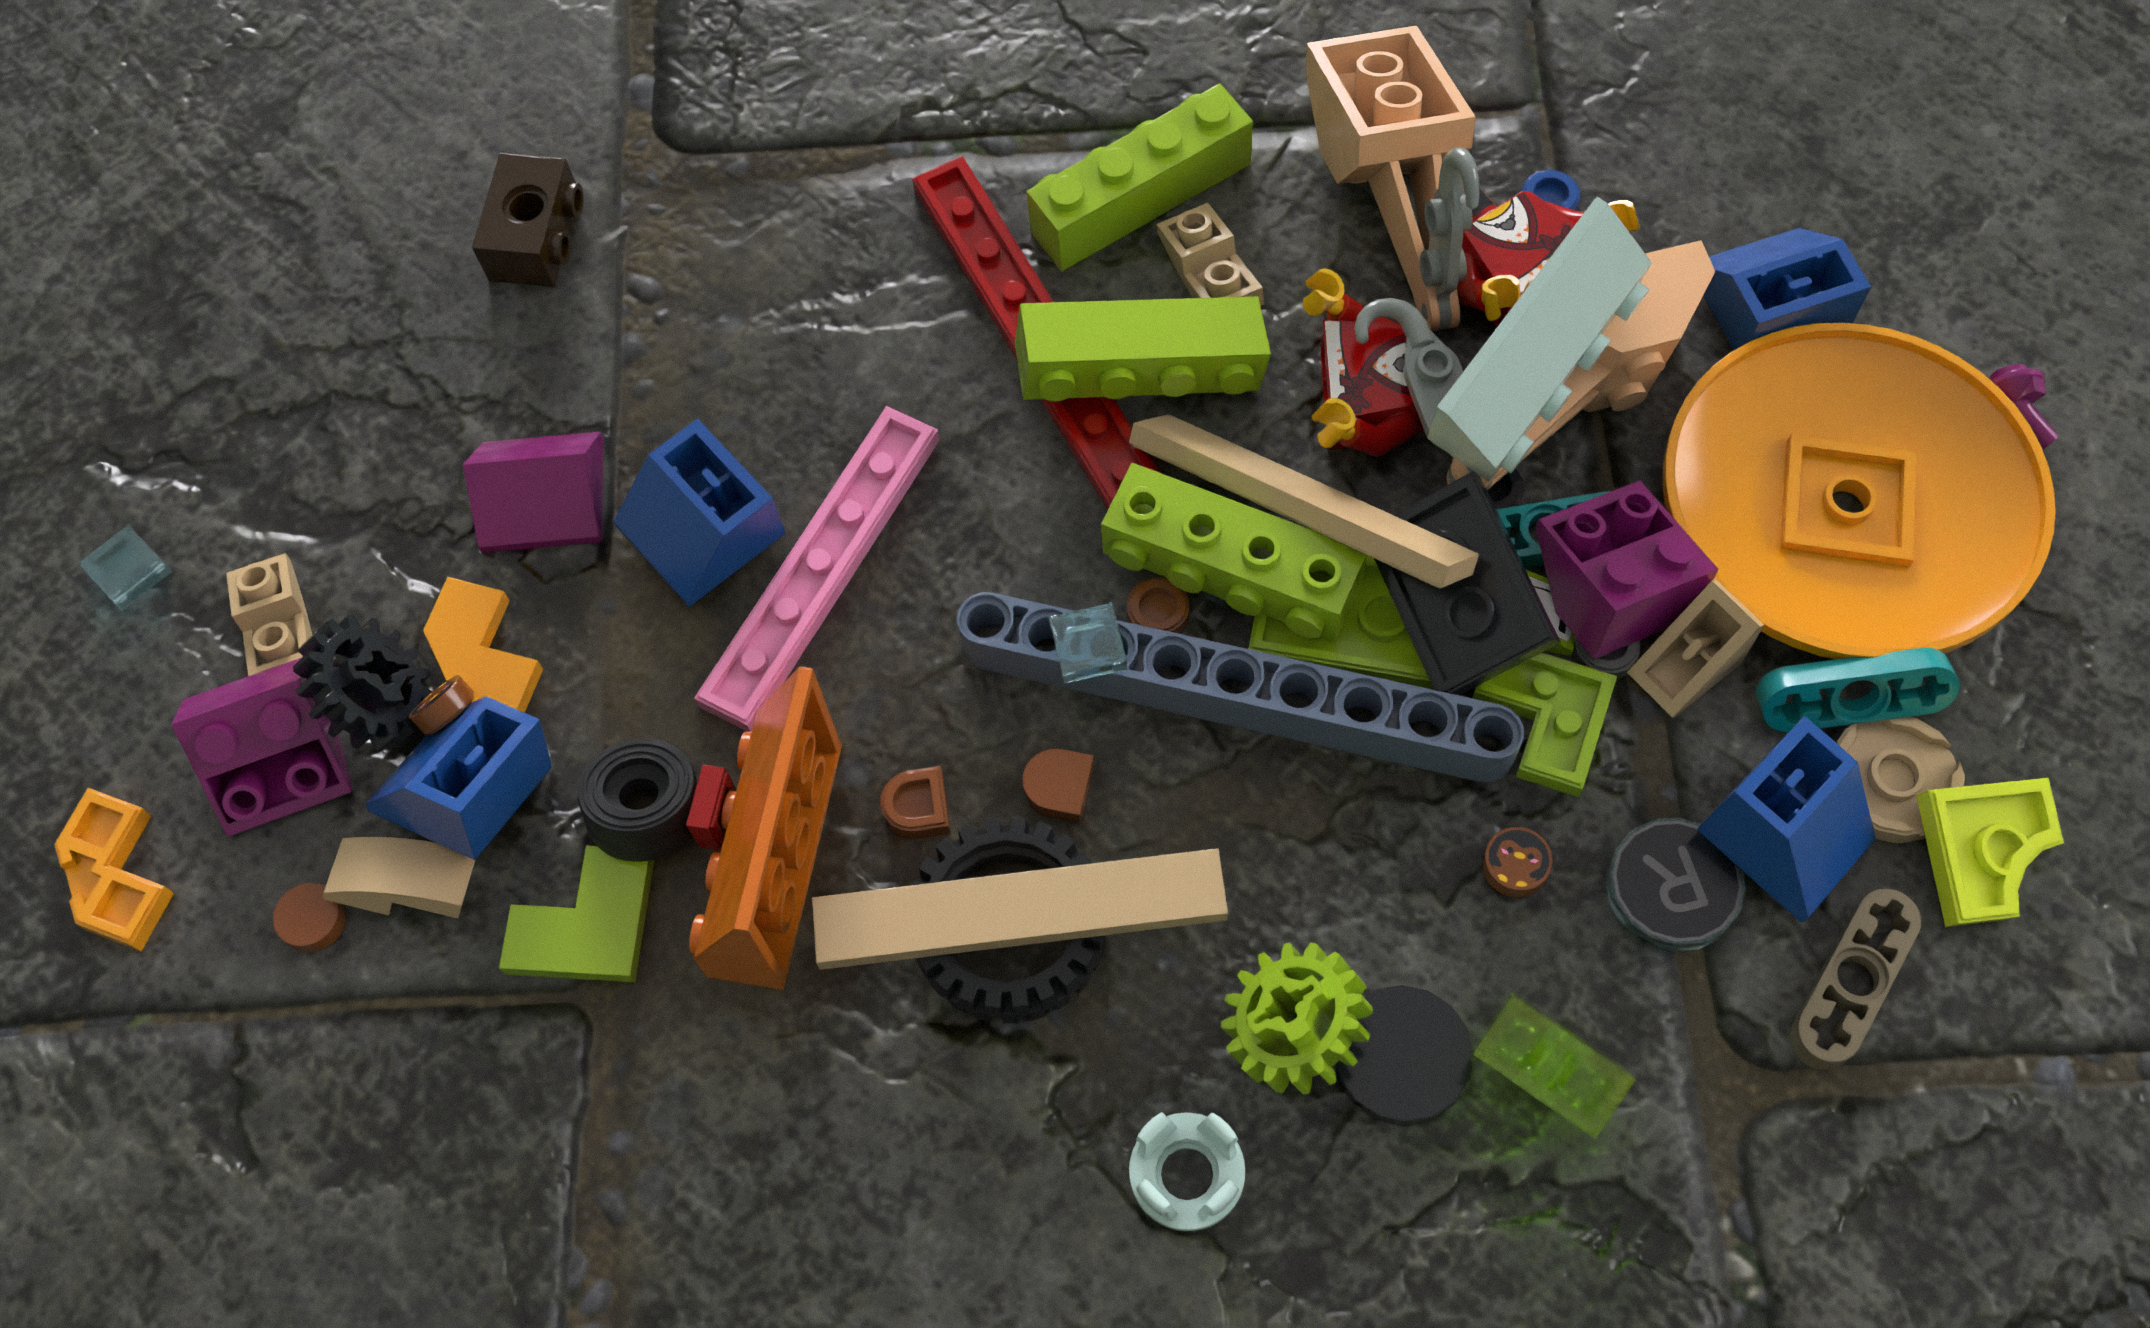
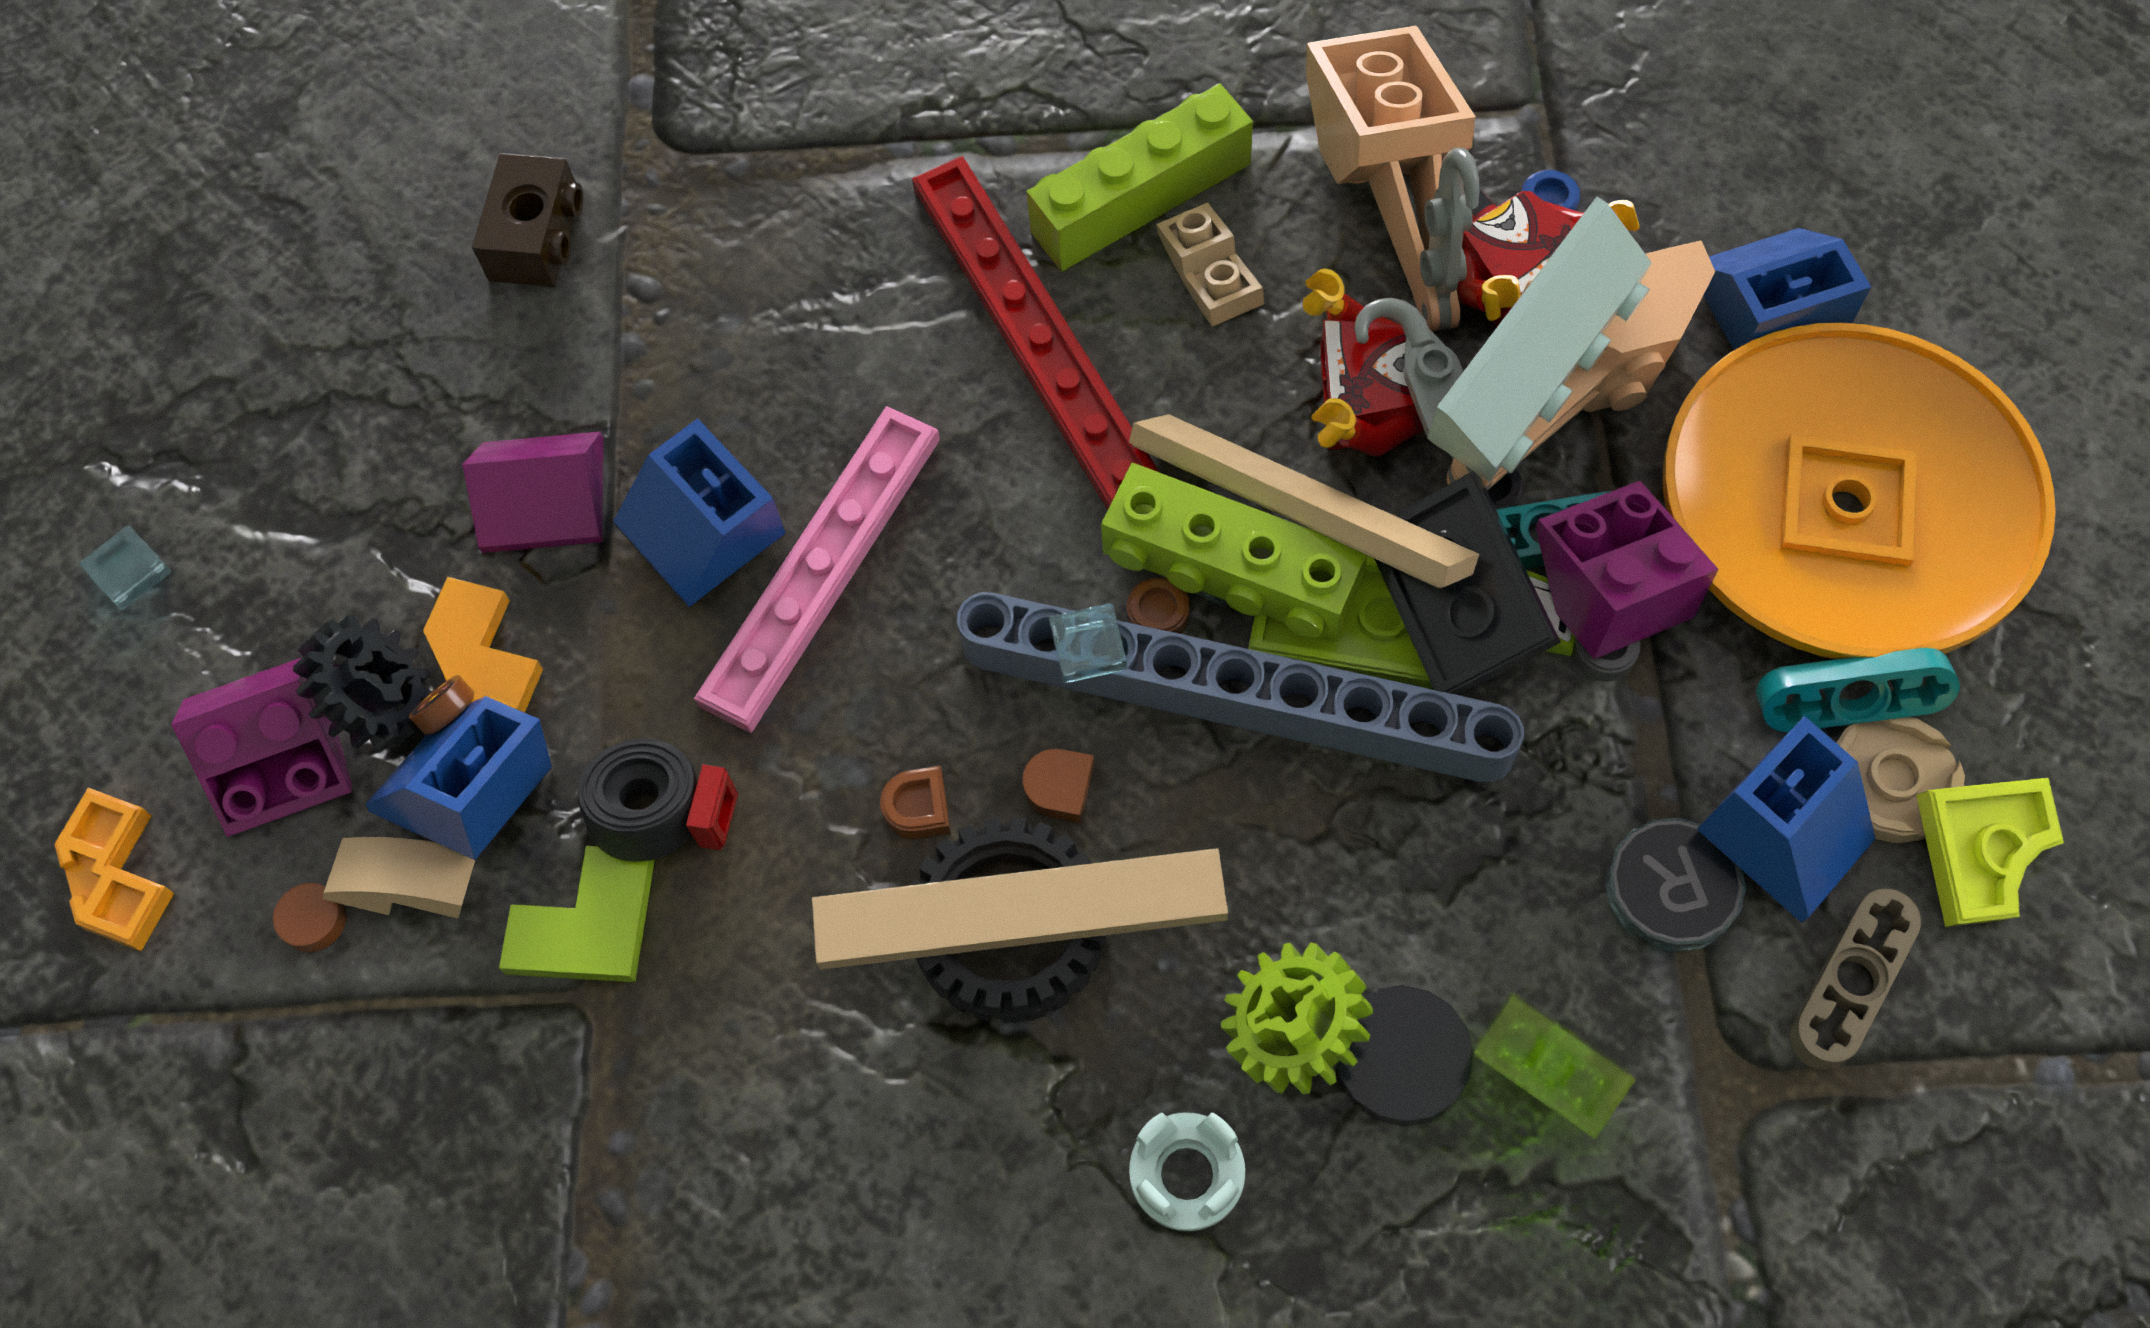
tan slope [226,553,312,676] -> none
orange slope [689,666,842,990] -> none
lime brick [1014,296,1271,401] -> none
lime tile [1473,653,1617,797] -> none
dark orange tile [1482,827,1553,898] -> none
tan slope [1627,579,1764,718] -> none
magenta plate [1989,364,2058,449] -> none

